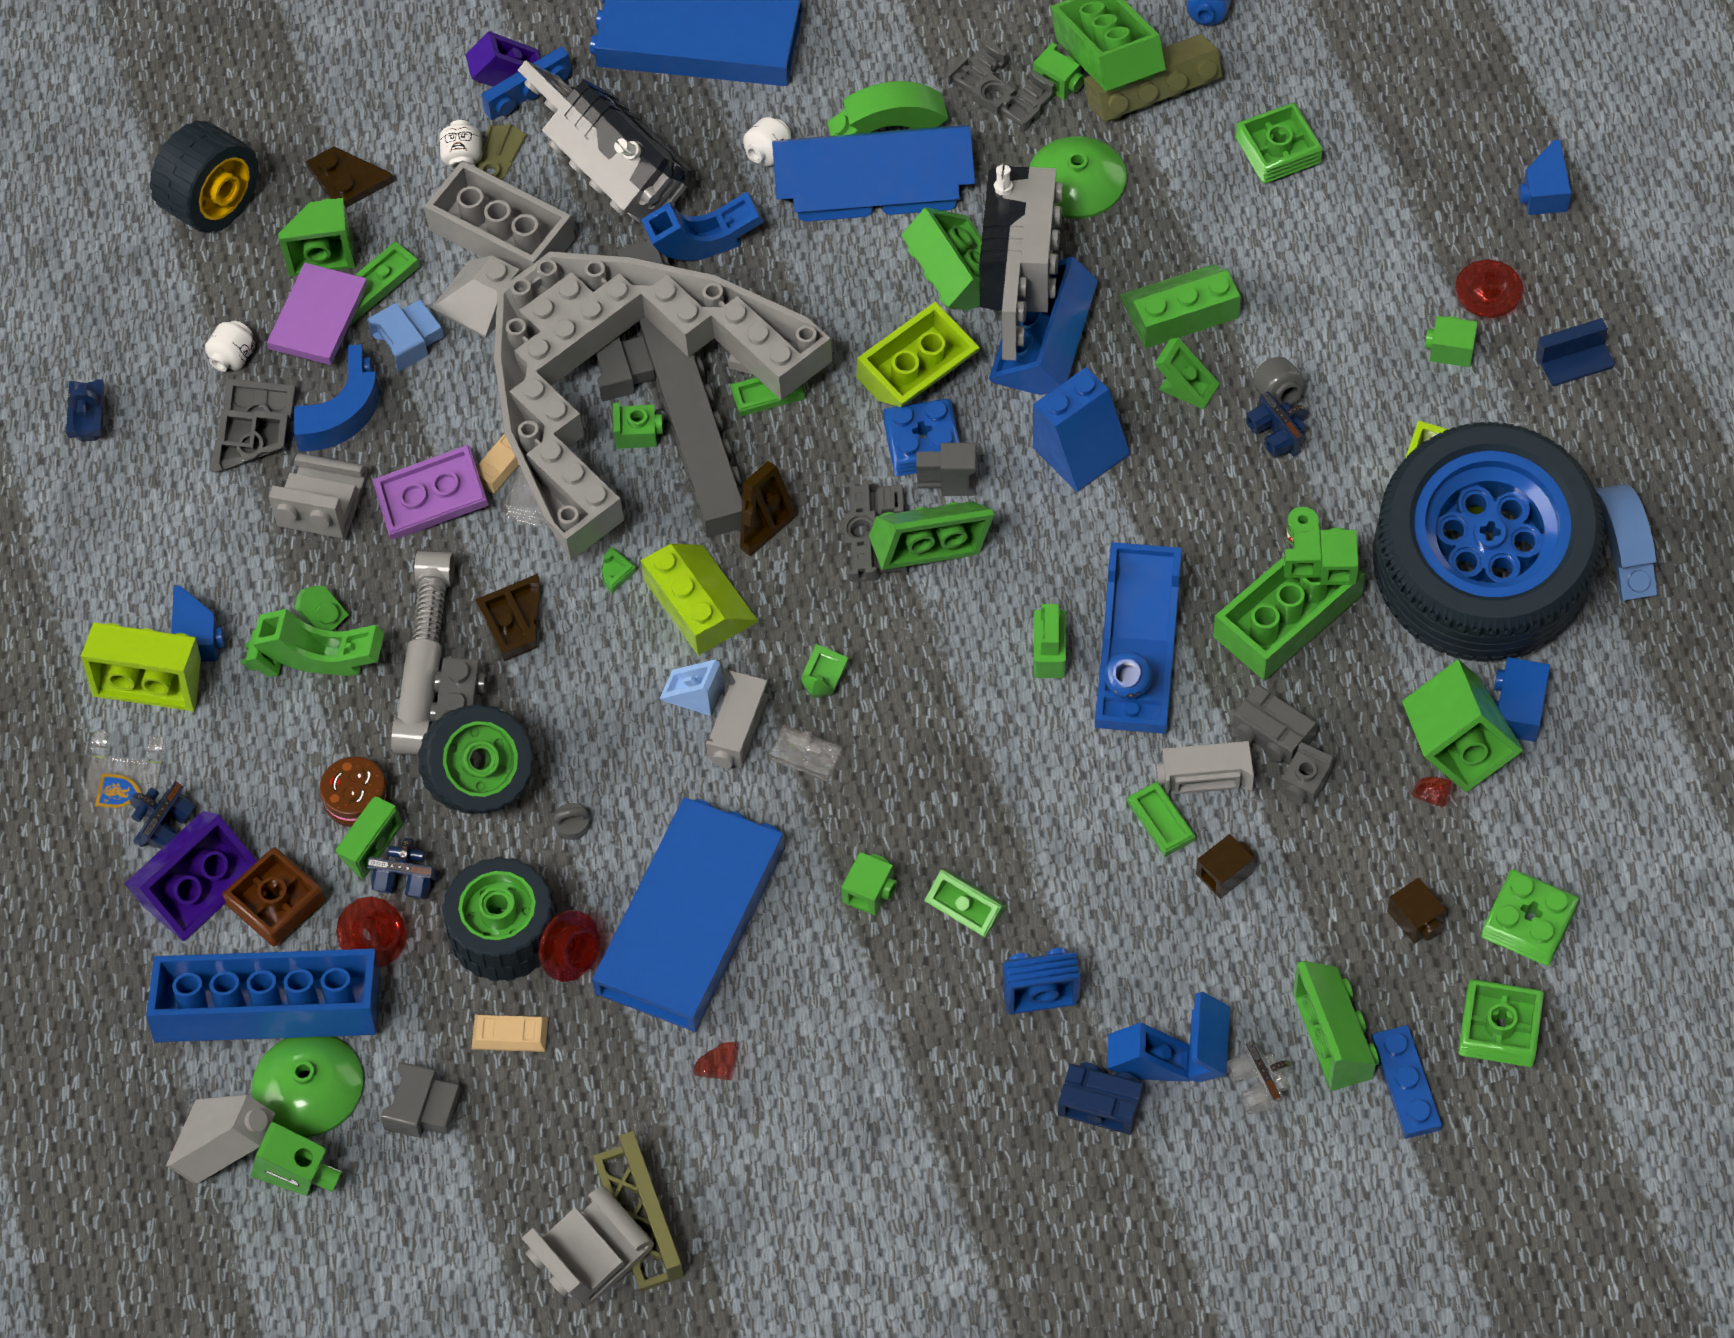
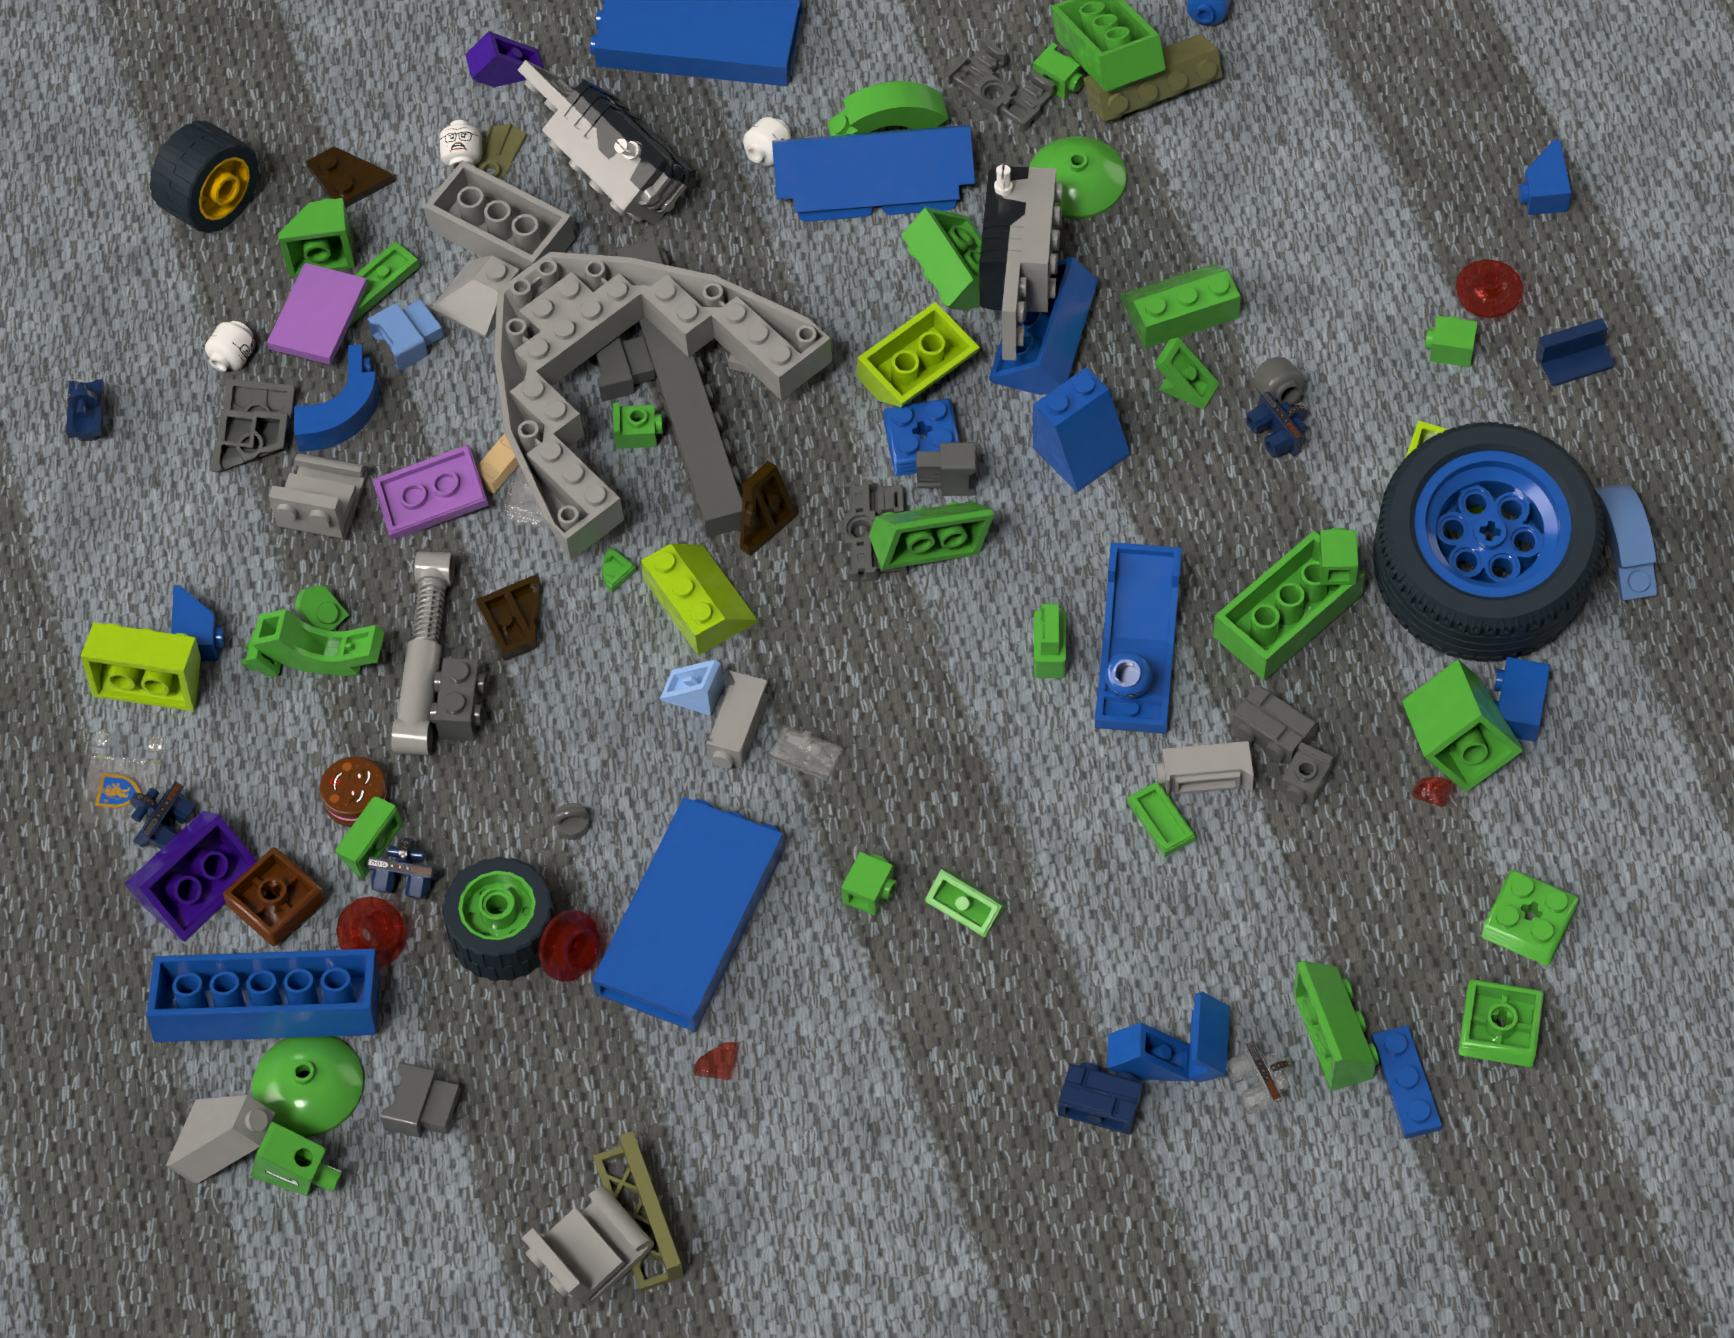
wheel [418,705,534,814] -> none
tan tile [472,1014,549,1052] -> none
blue plate [481,46,572,120] -> none
blue arch [641,192,764,261] -> none
bright green tile [730,377,805,417] -> none
bright green plate [801,644,849,698] -> none
blue brick [1003,948,1081,1015] -> none
dark brown brick [1196,834,1254,899] -> none
bright green brick [1235,102,1323,183] -> none
bright green leg [1283,507,1321,578] -> none
dark brown brick [1387,877,1446,944] -> none

